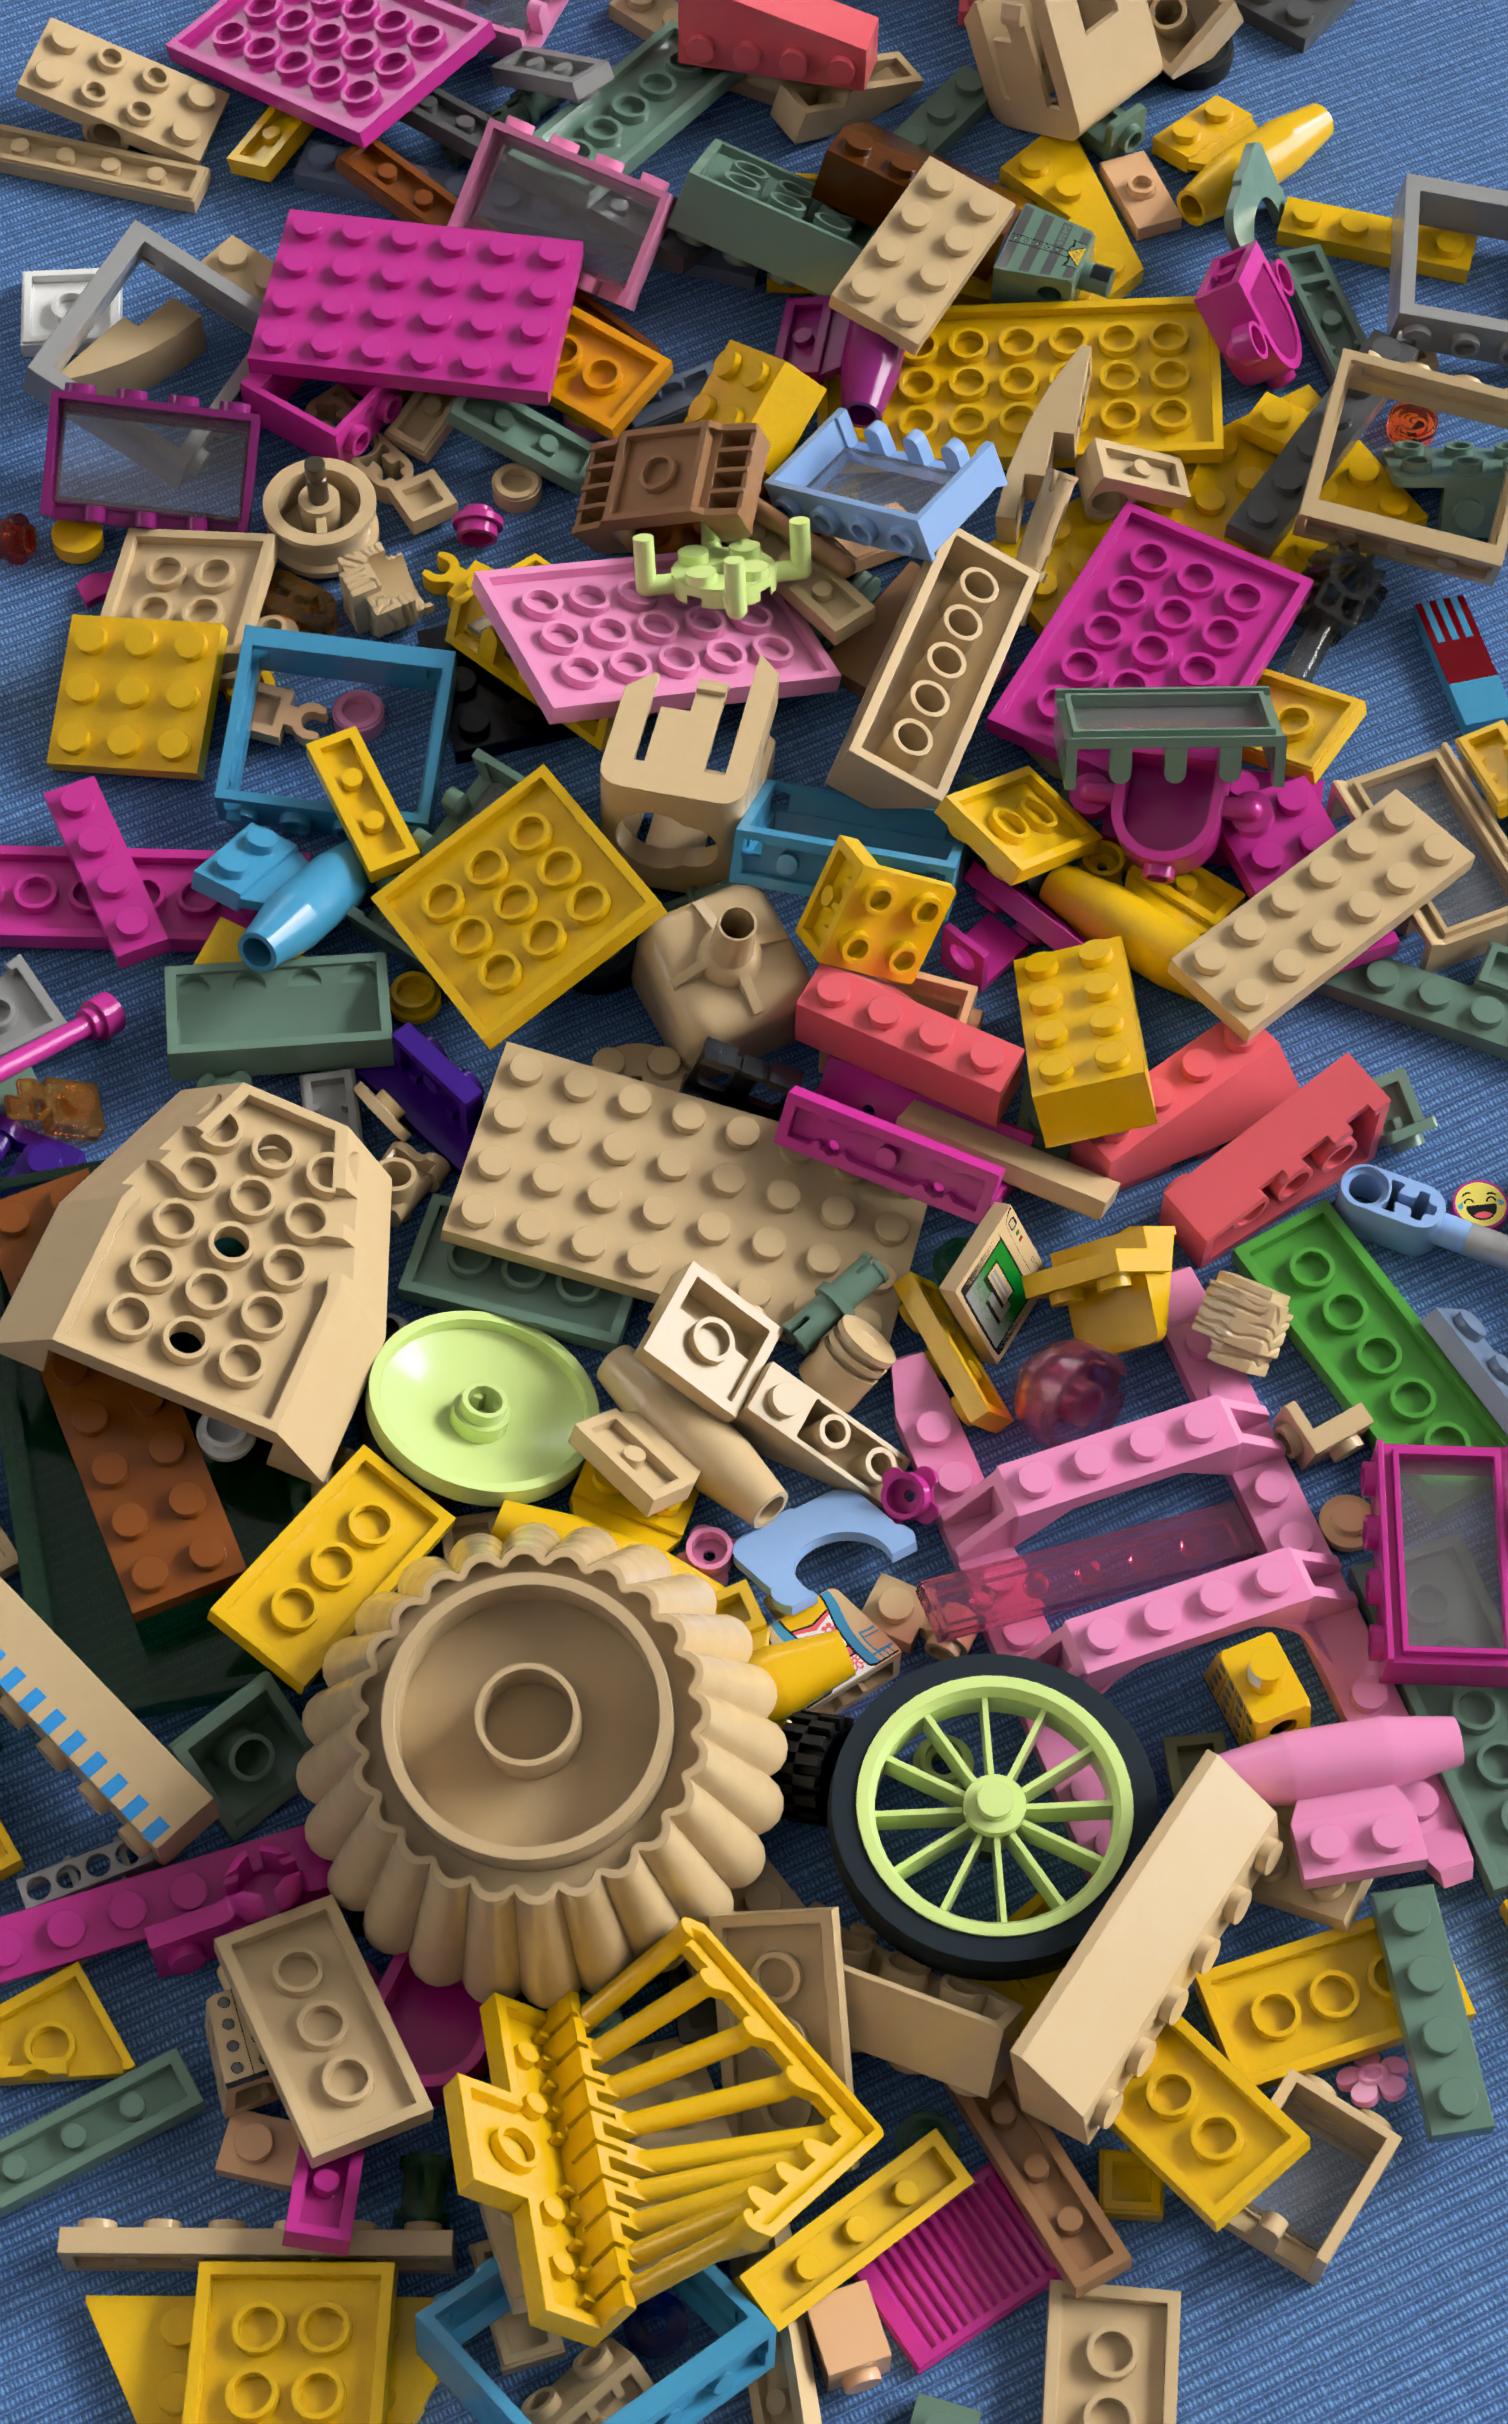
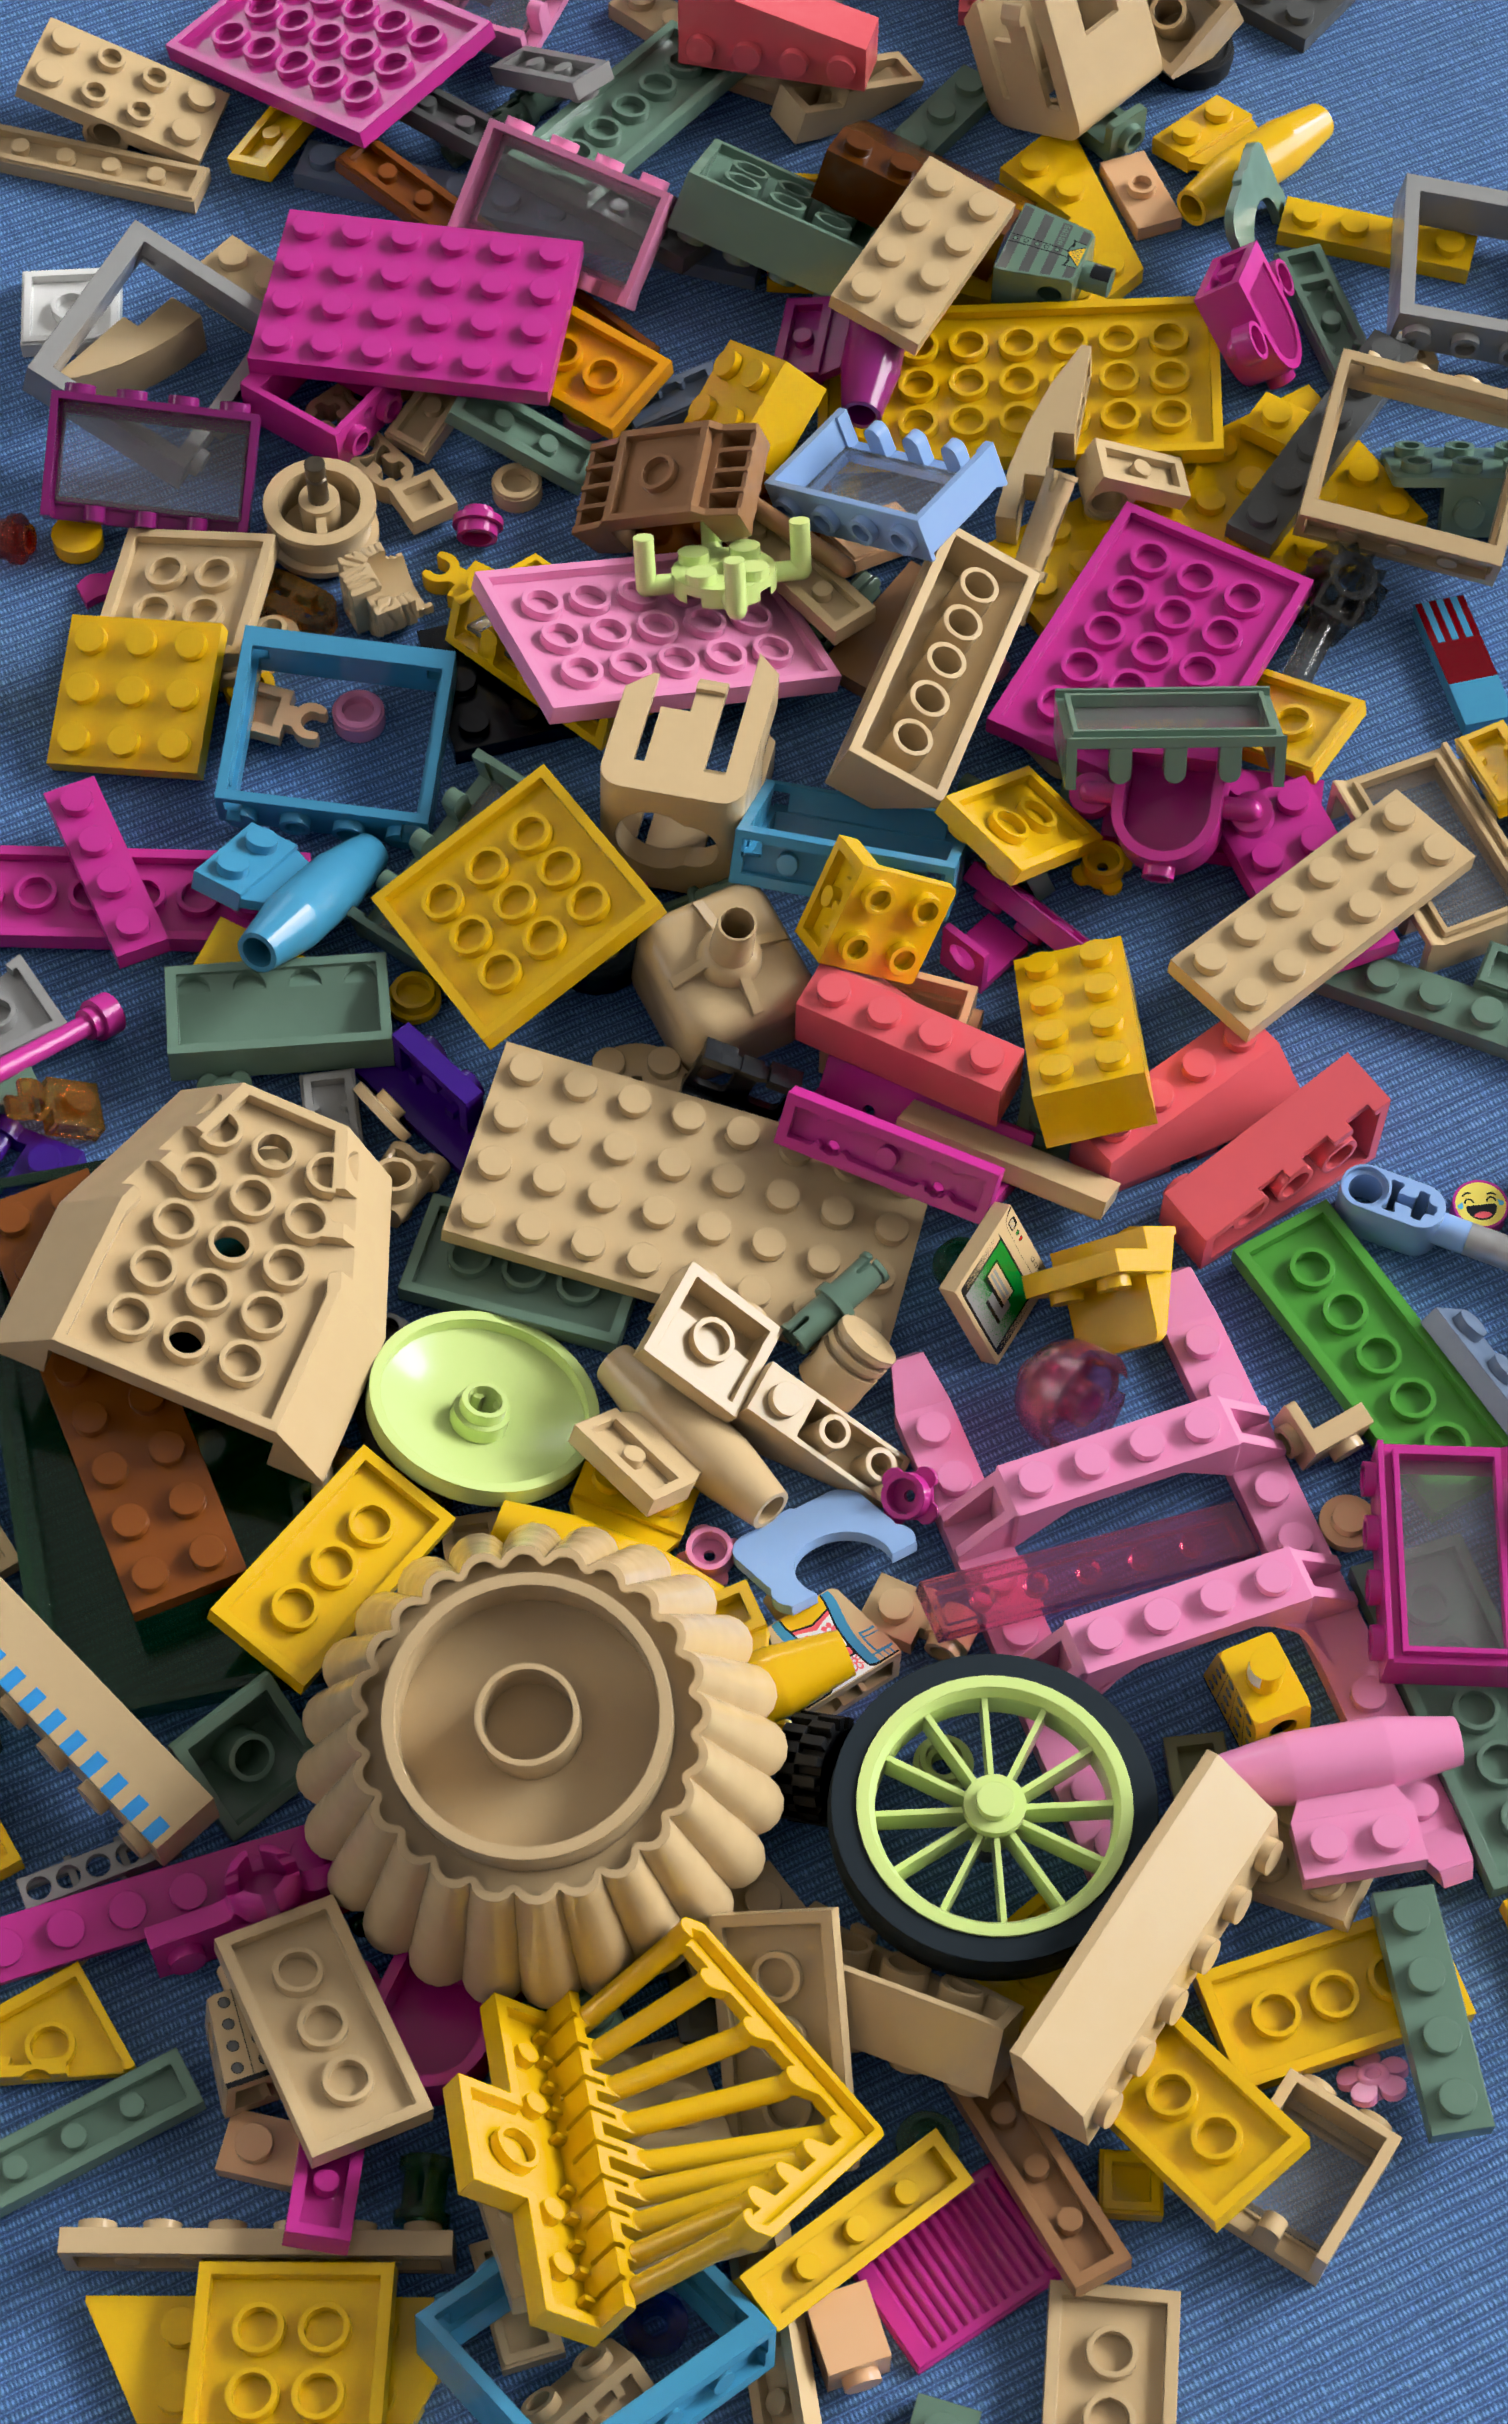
white plate [196,1414,256,1462] -> none
yellow plate [306,725,421,883] -> none
yellow plate [892,1271,1014,1434] -> none
yellow plate [1039,864,1247,1004] -> none
tan hair [1191,1270,1294,1377] -> none
sand green bracket [1373,1067,1439,1154] -> none
clear red tile [1386,402,1438,447] -> none

